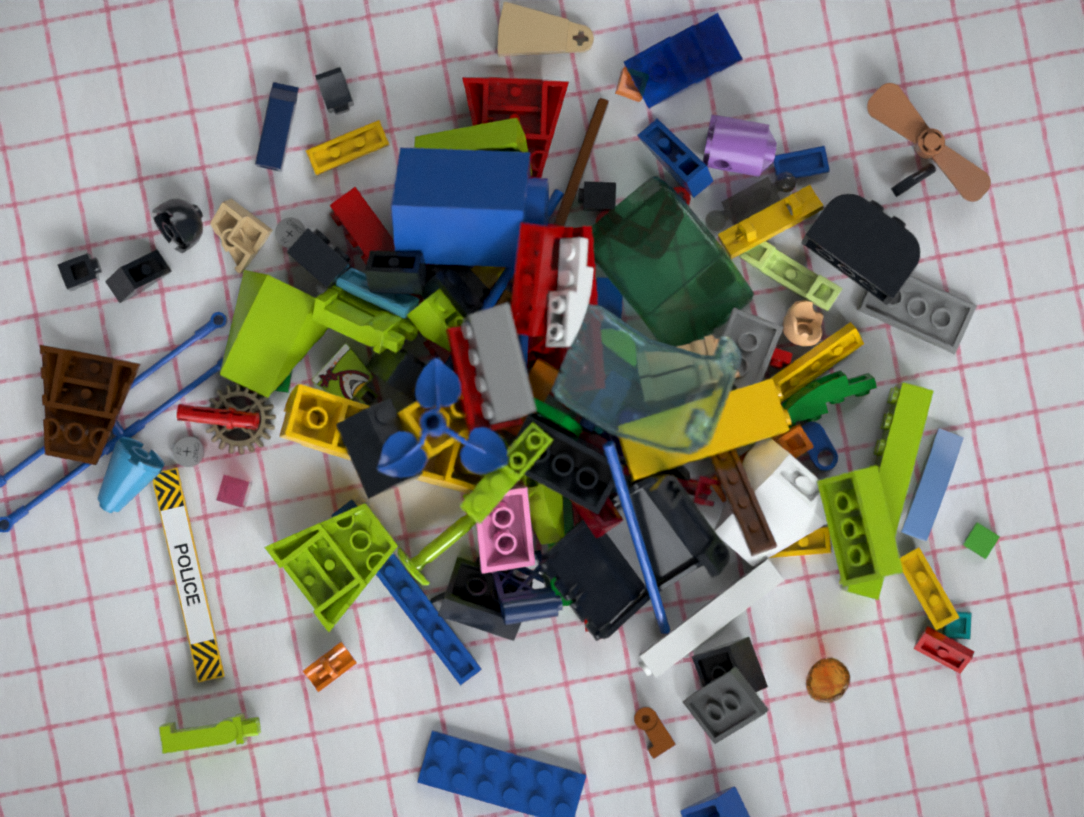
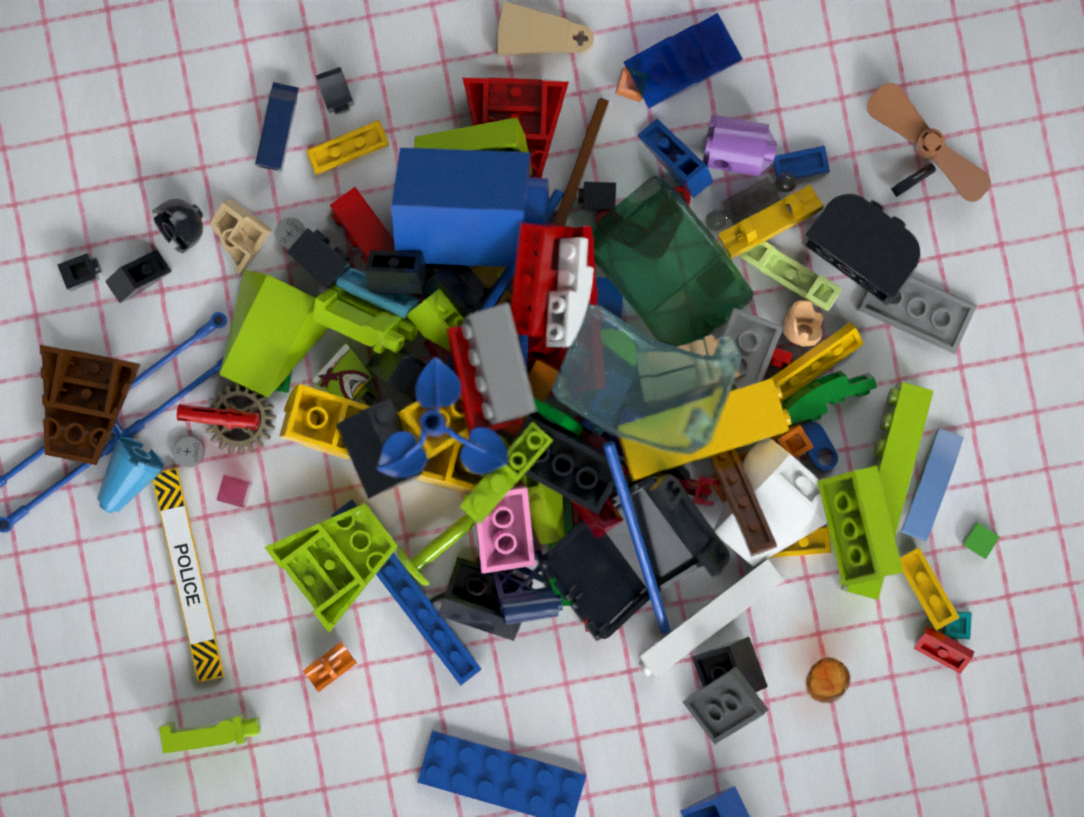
dark orange leg [634,706,676,759] -> none

